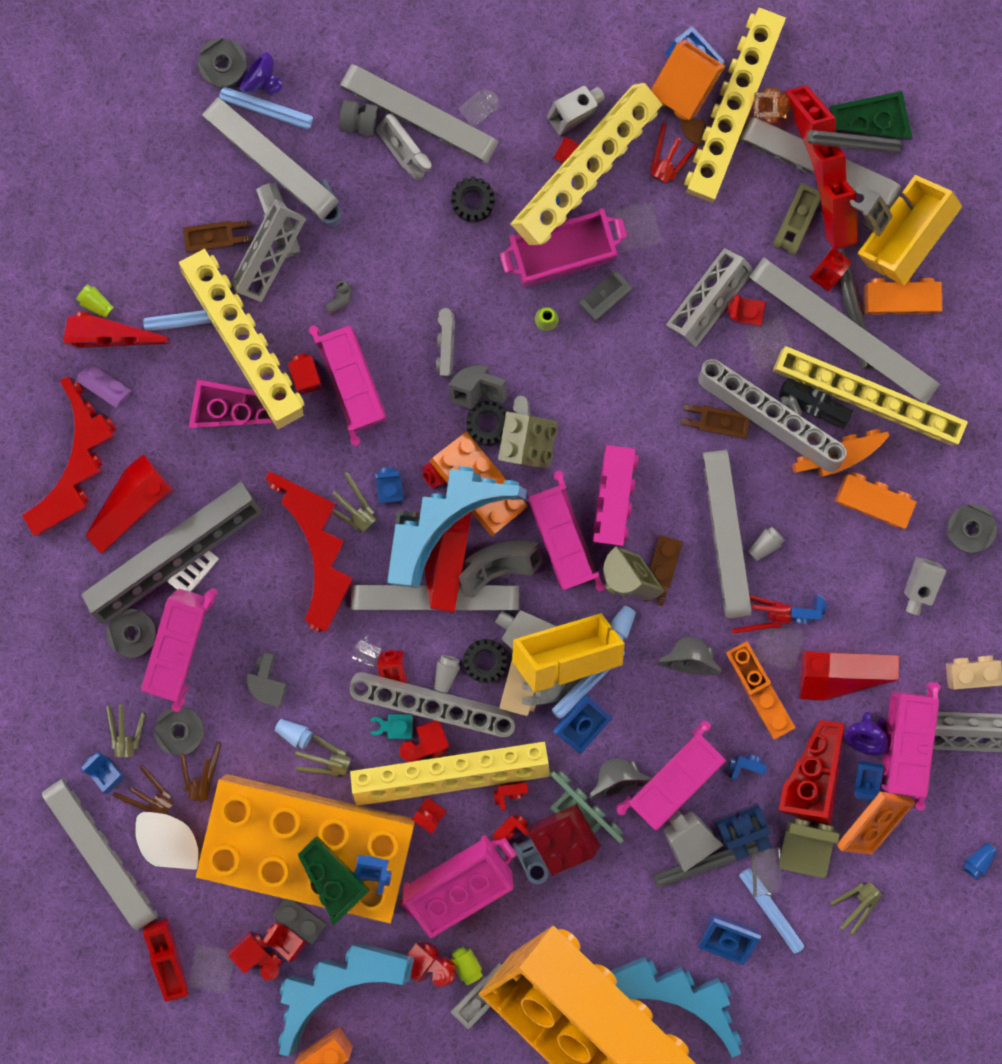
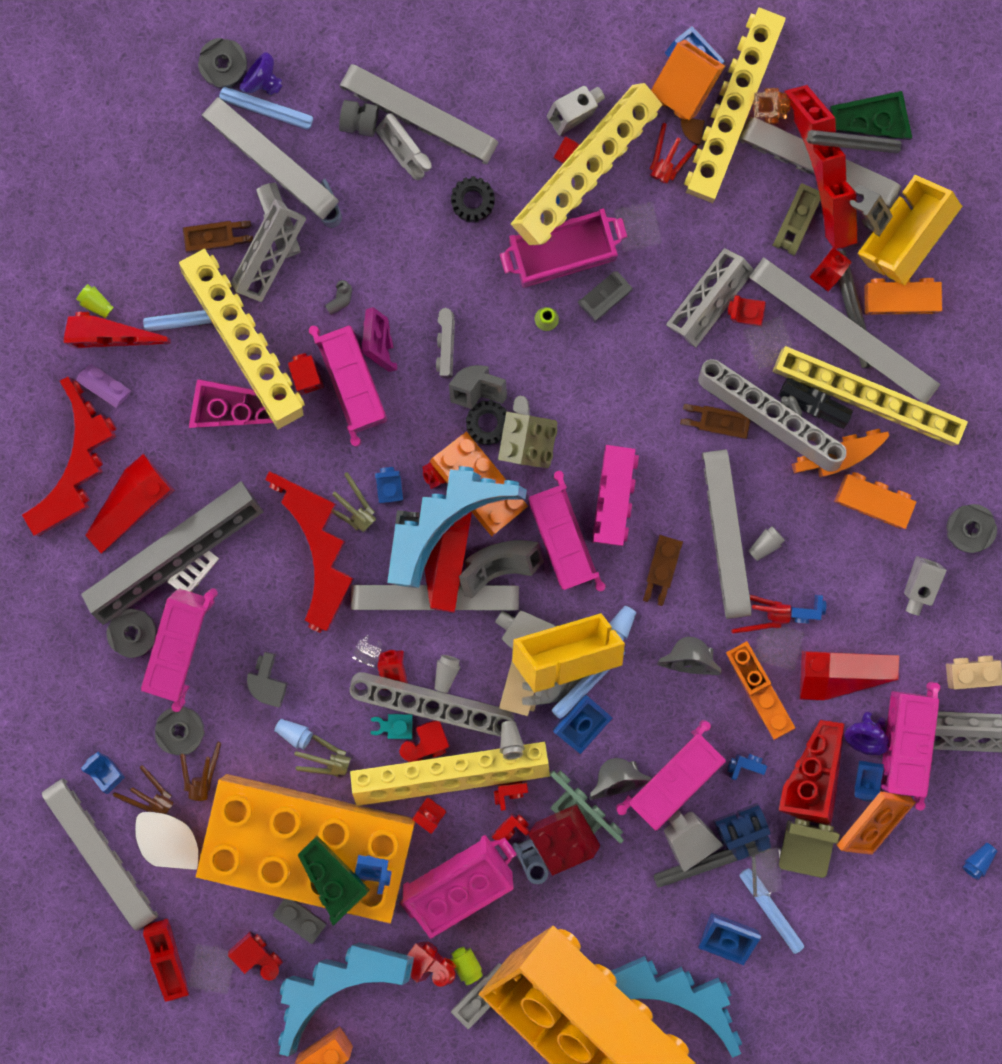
olive plant [106,704,146,757] -> none
red bracket [263,922,307,962] -> none
clear bracket [458,89,501,128] -> none
black tyre [463,639,507,683] -> none
olive brick [603,546,664,600] -> none
olive plant [830,882,883,936] -> none
none -> magenta wing [361,307,397,372]
none -> light grey cone [500,721,525,760]

